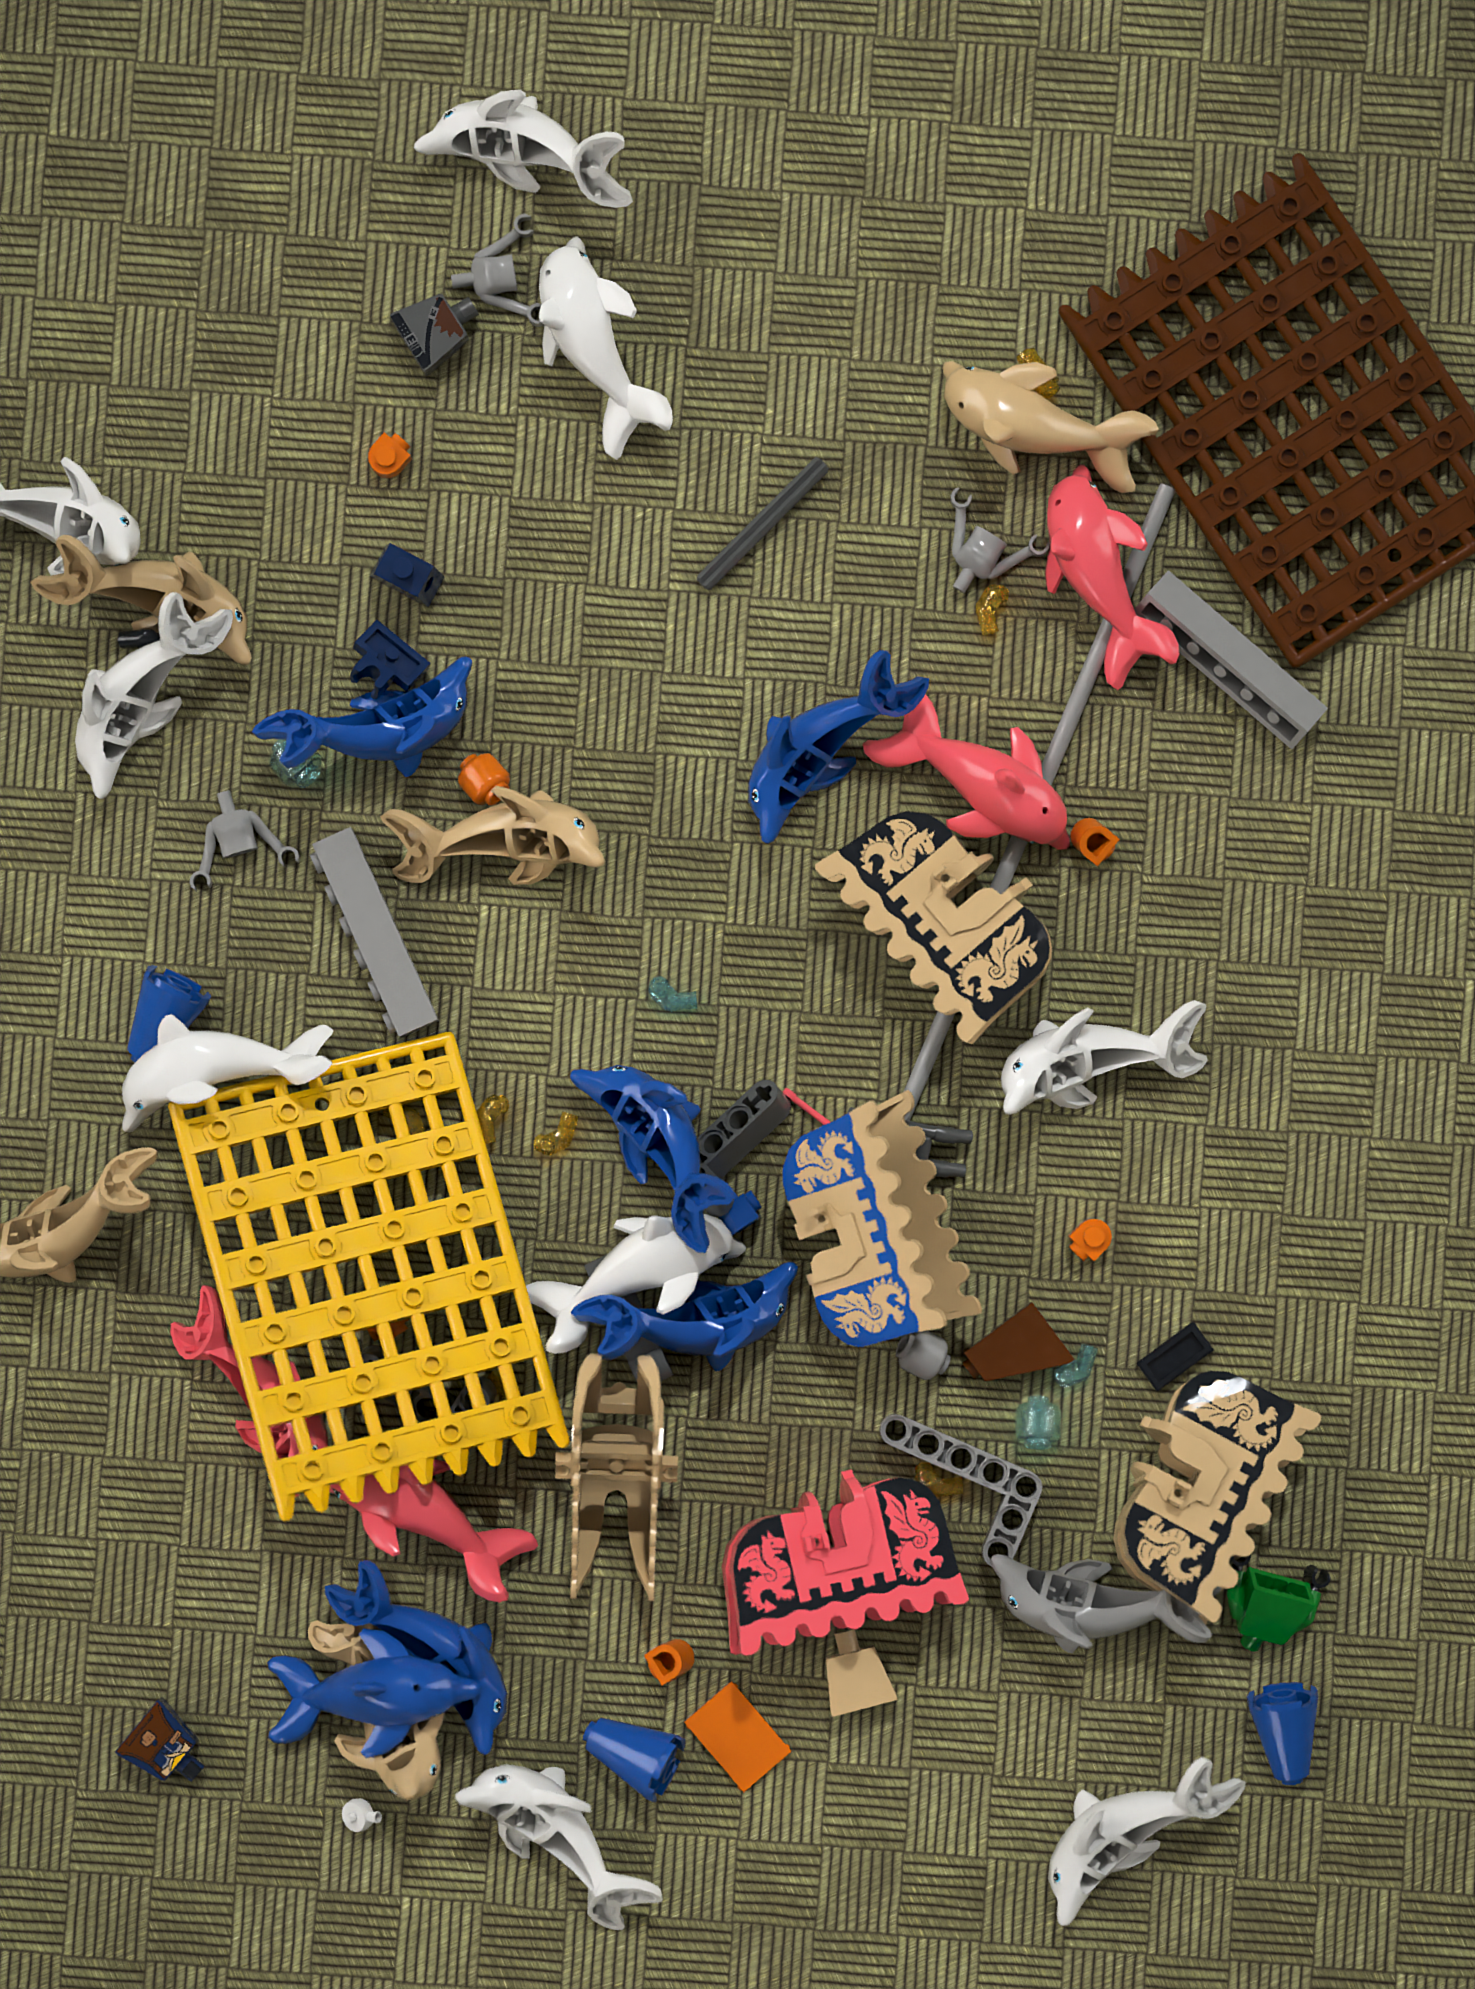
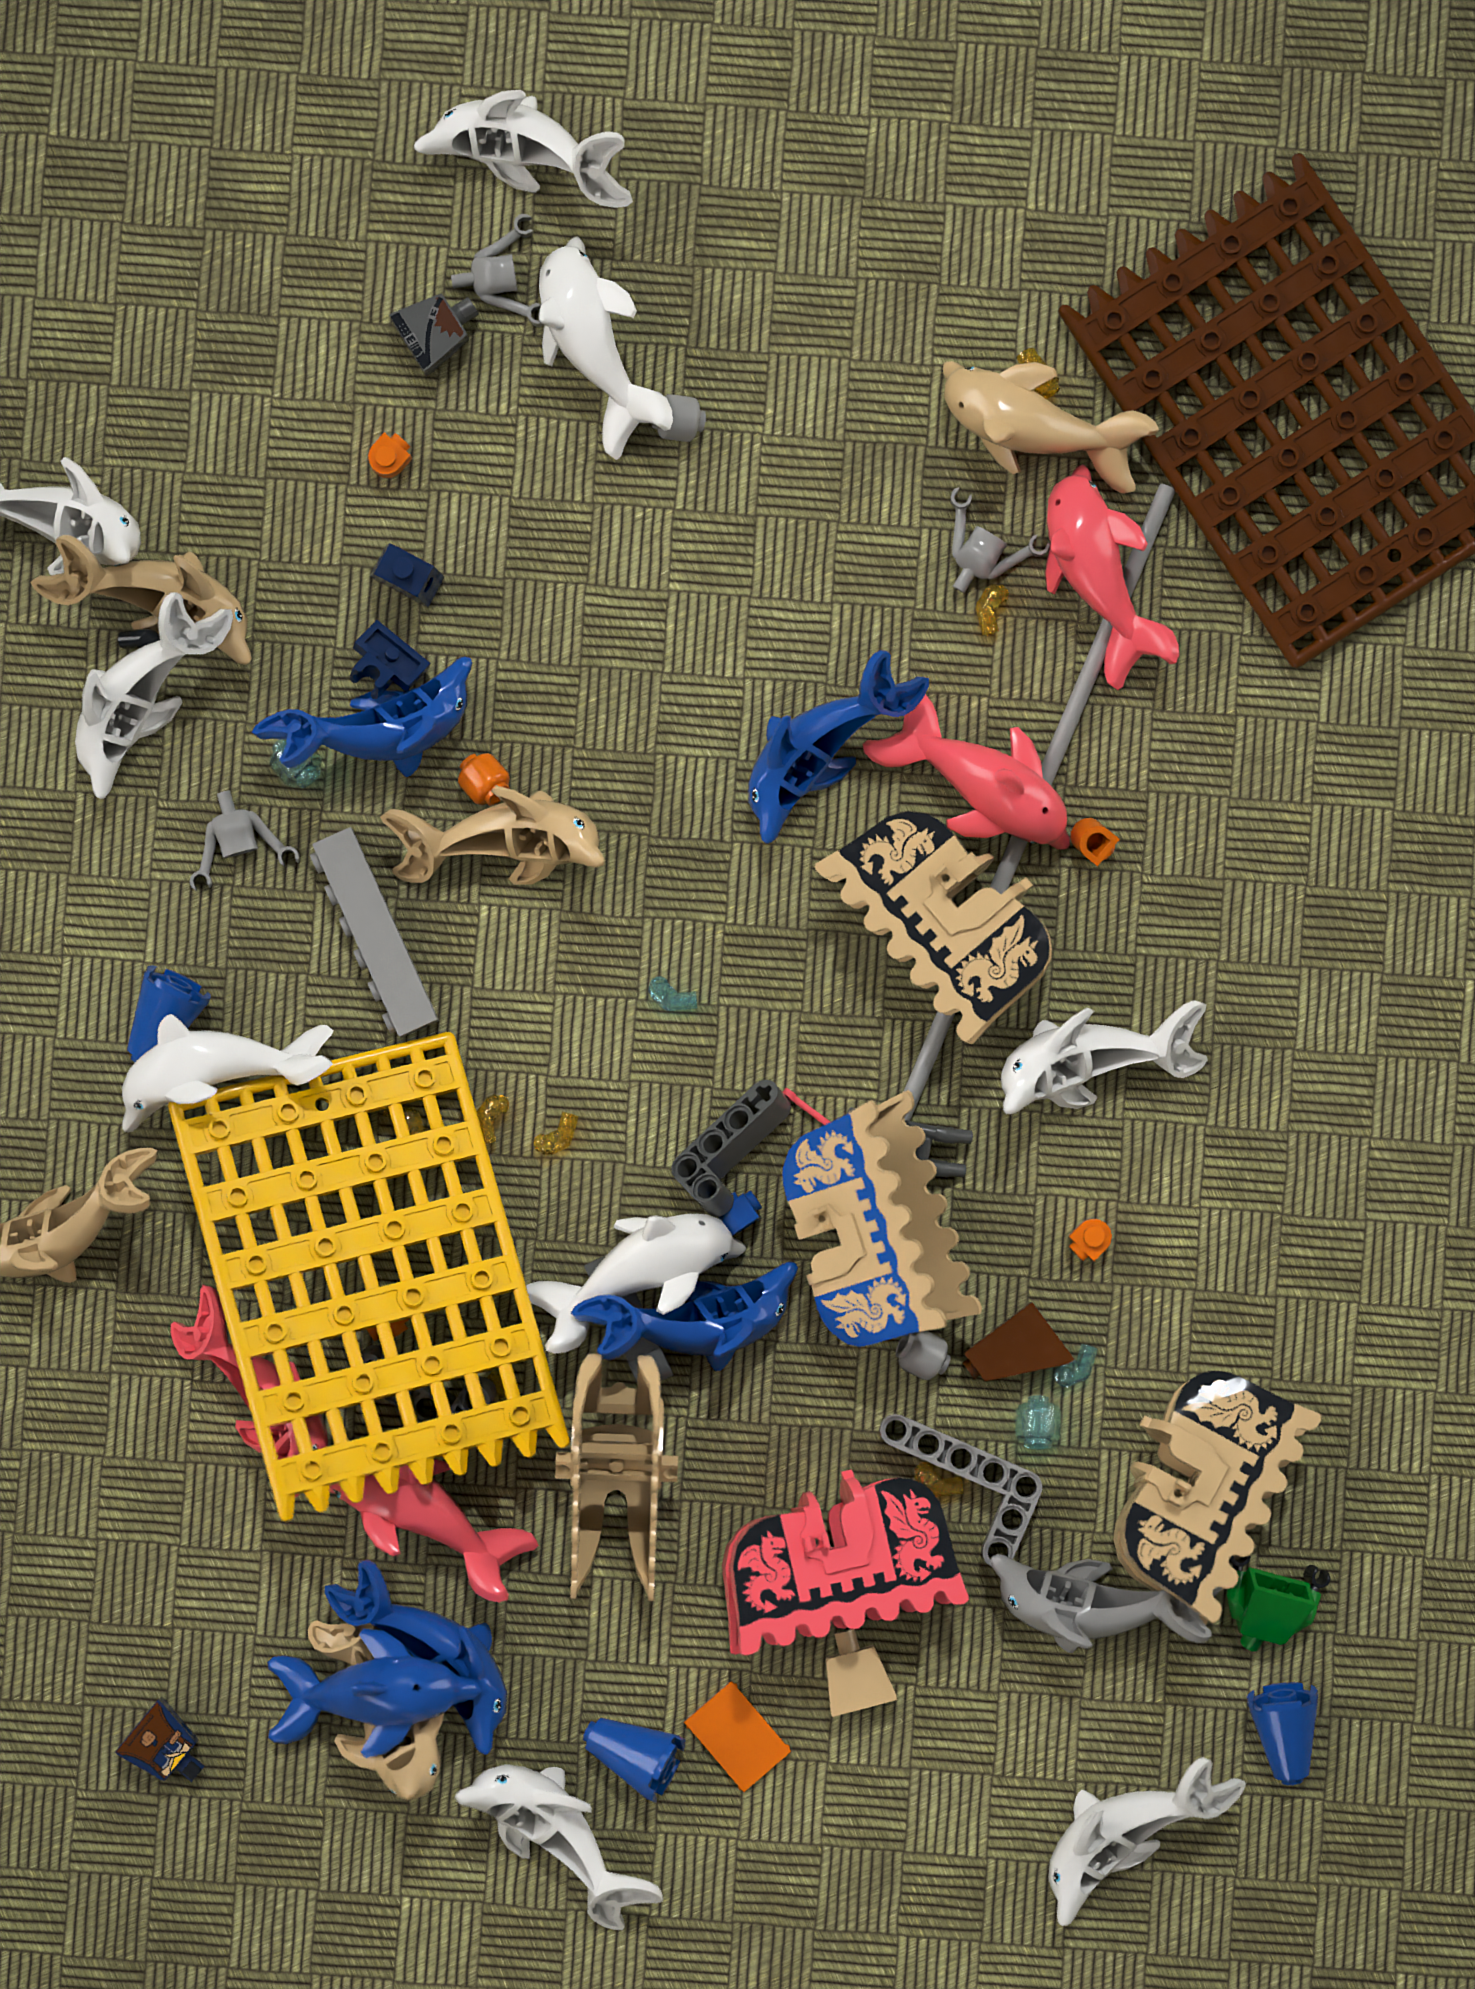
white piece [342,1798,382,1832] -> none
blue animal [570,1065,735,1253] -> none
orange plate [644,1639,694,1686] -> none
dark grey axle [697,457,829,590] -> none
light grey brick [1134,570,1328,749] -> none
black tile [1136,1321,1214,1392] -> none
none -> light grey head [652,394,706,442]

